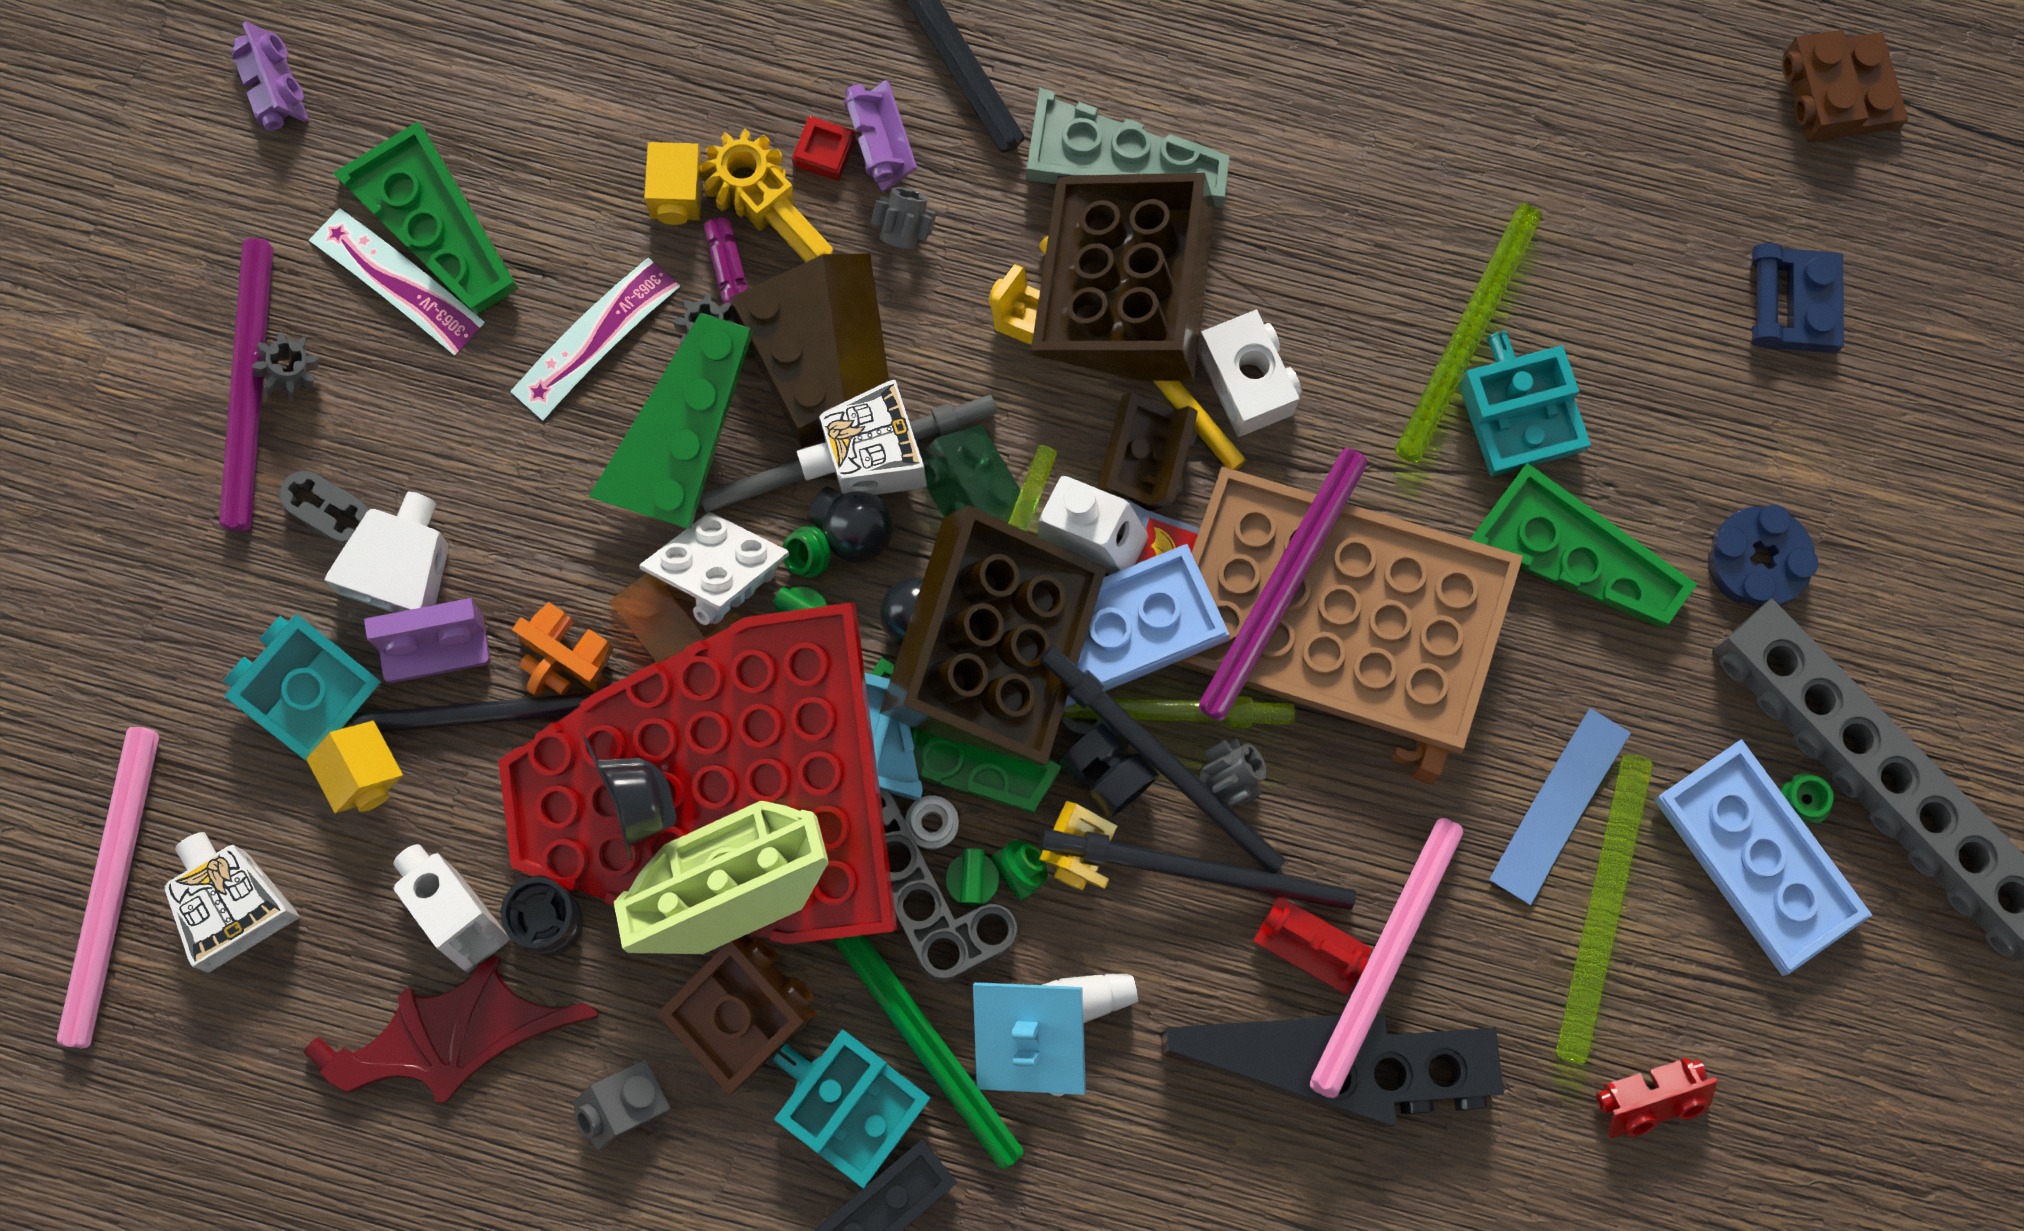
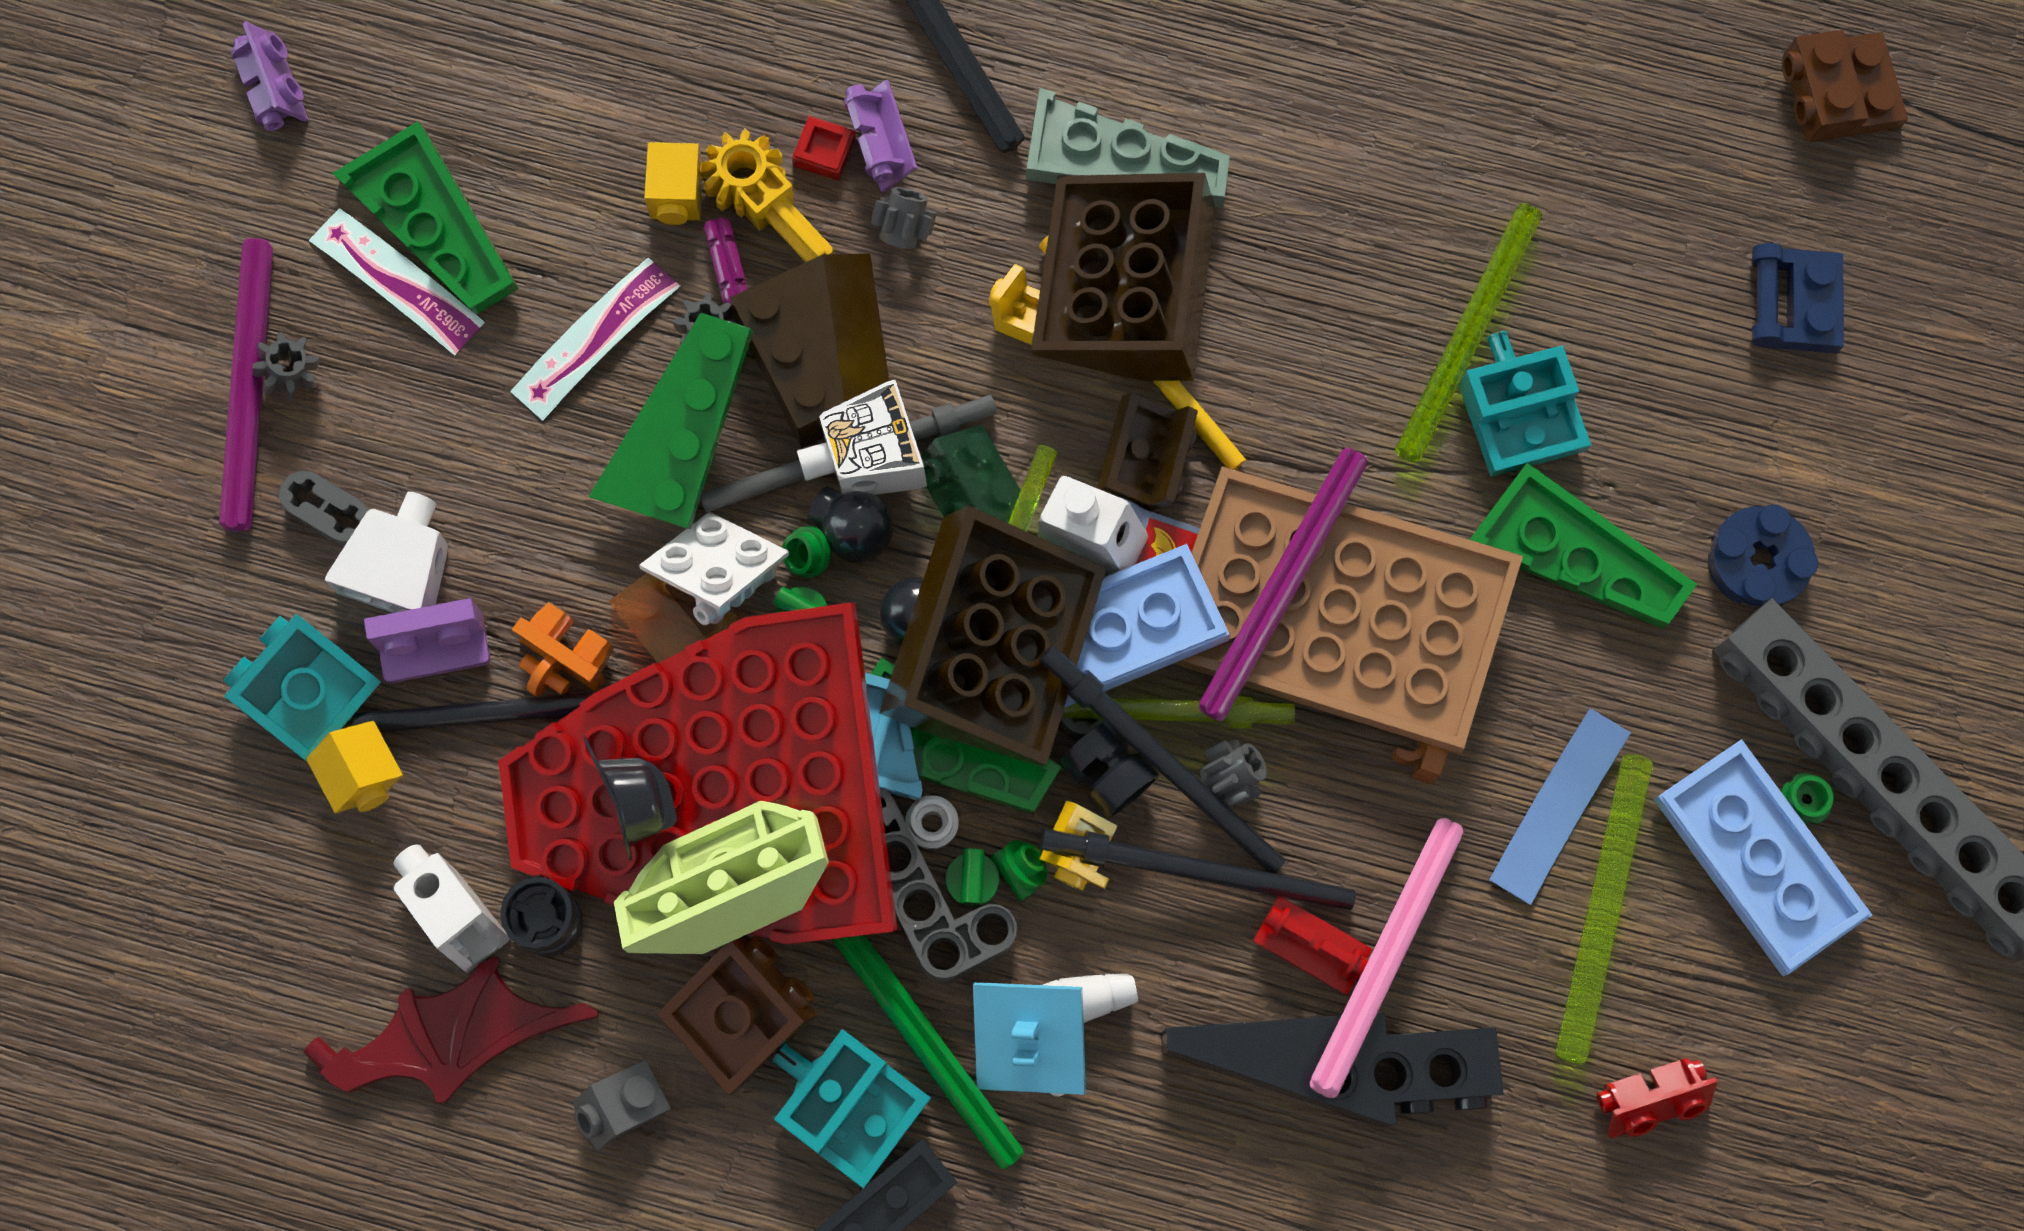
bright pink axle [57,727,159,1049] -> none
white torso [165,832,300,973] -> none
white brick [1197,309,1301,437] -> none

